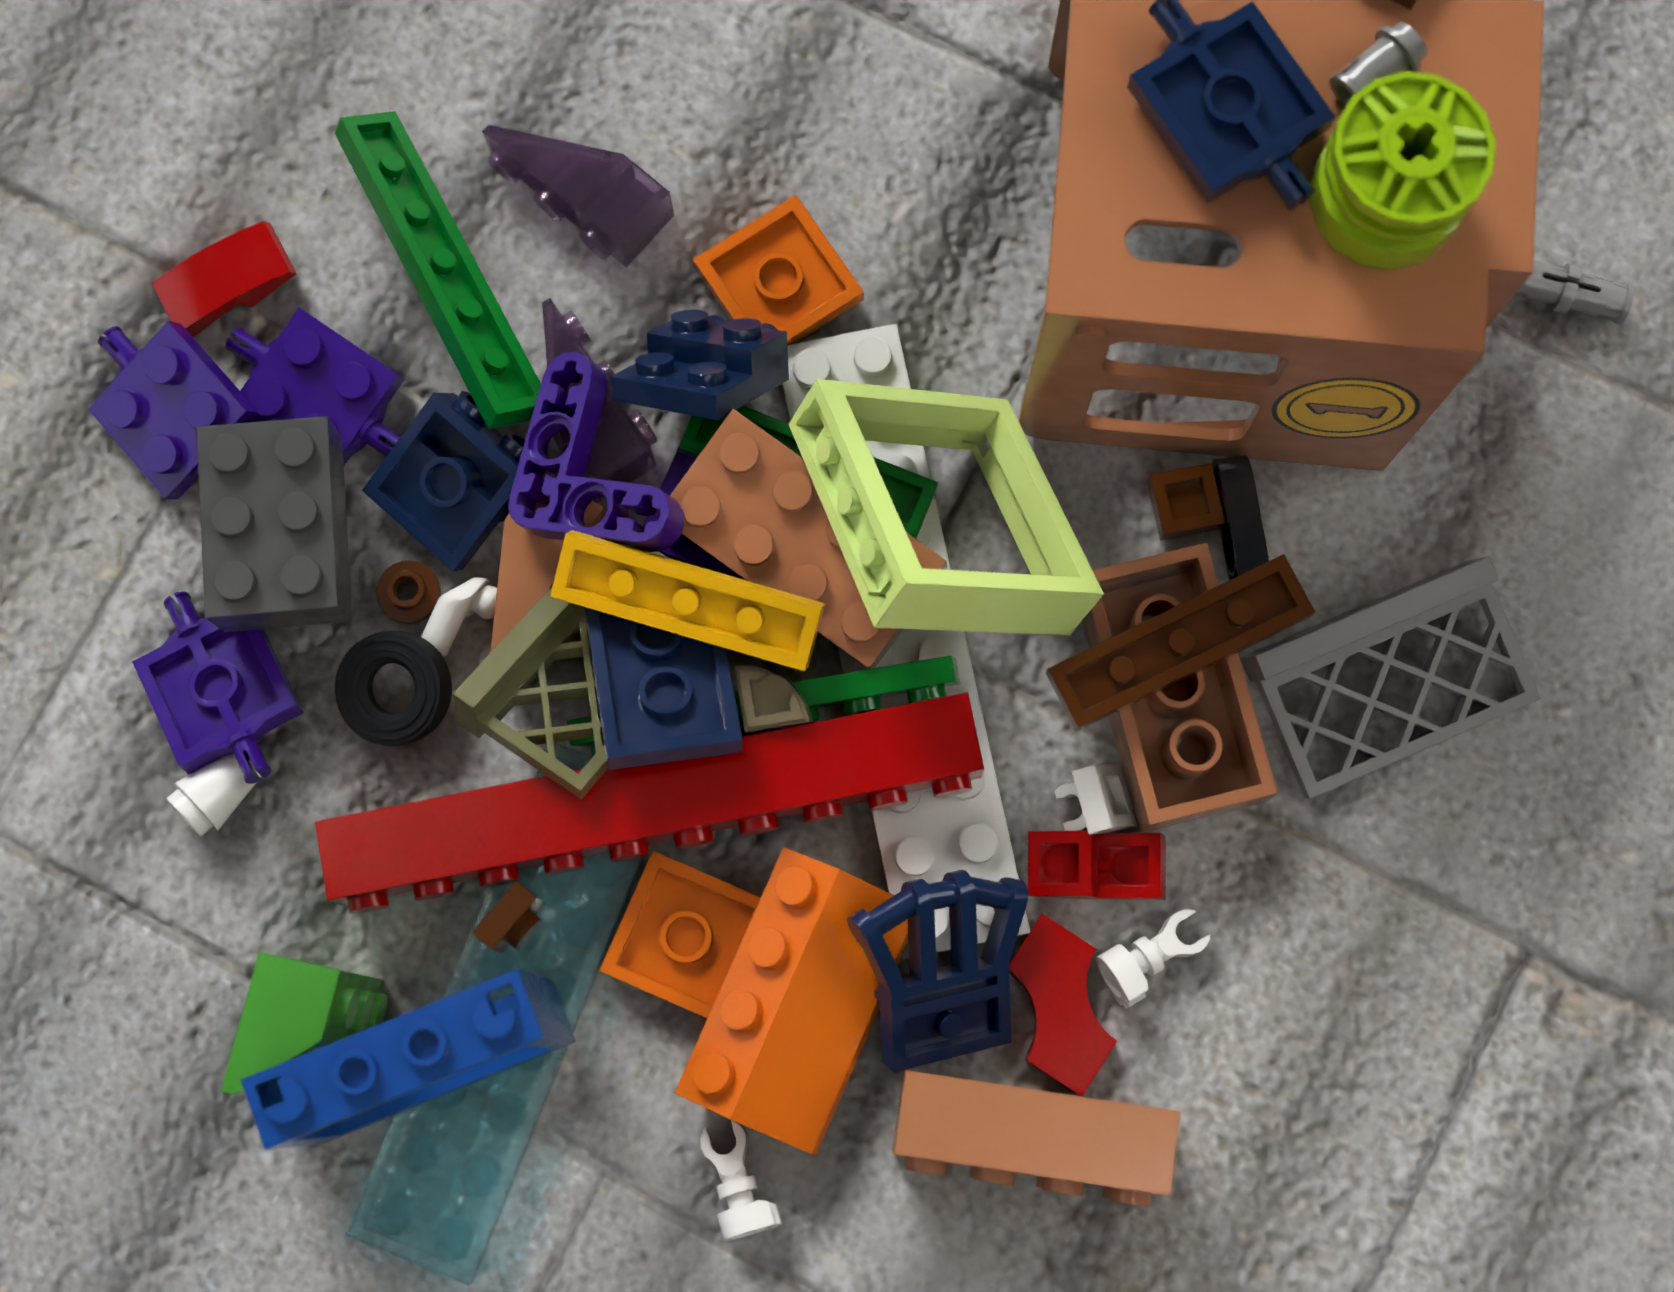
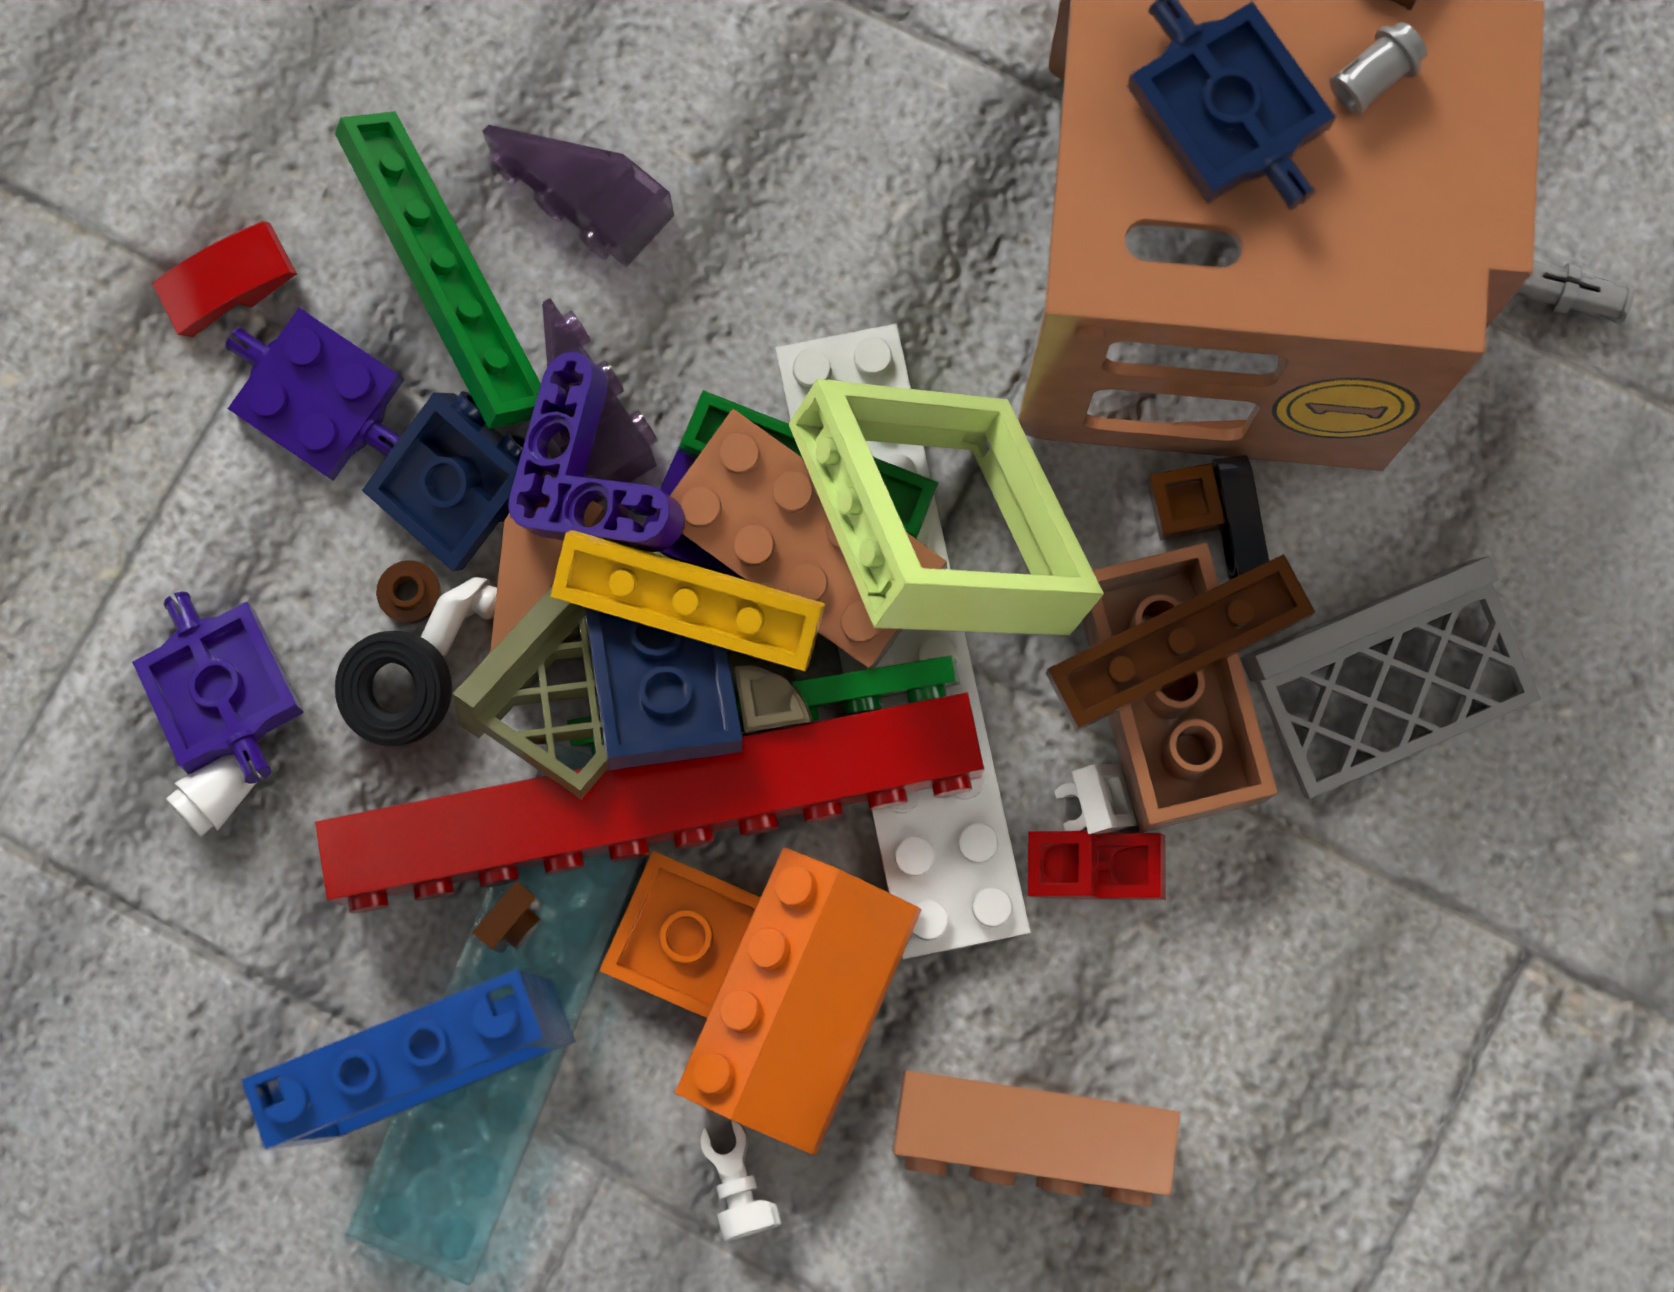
dark purple plate [88,321,259,500] -> none
dark grey brick [197,416,352,632] -> none
bright green slope [221,952,388,1095] -> none
dark blue plate [610,310,789,420] -> none
orange plate [693,195,864,345] -> none
dark blue plate [847,870,1028,1073] -> none
red tile [1009,913,1117,1097] -> none
white piece [1095,909,1210,1009] -> none
lime wheel [1308,71,1496,270] -> none

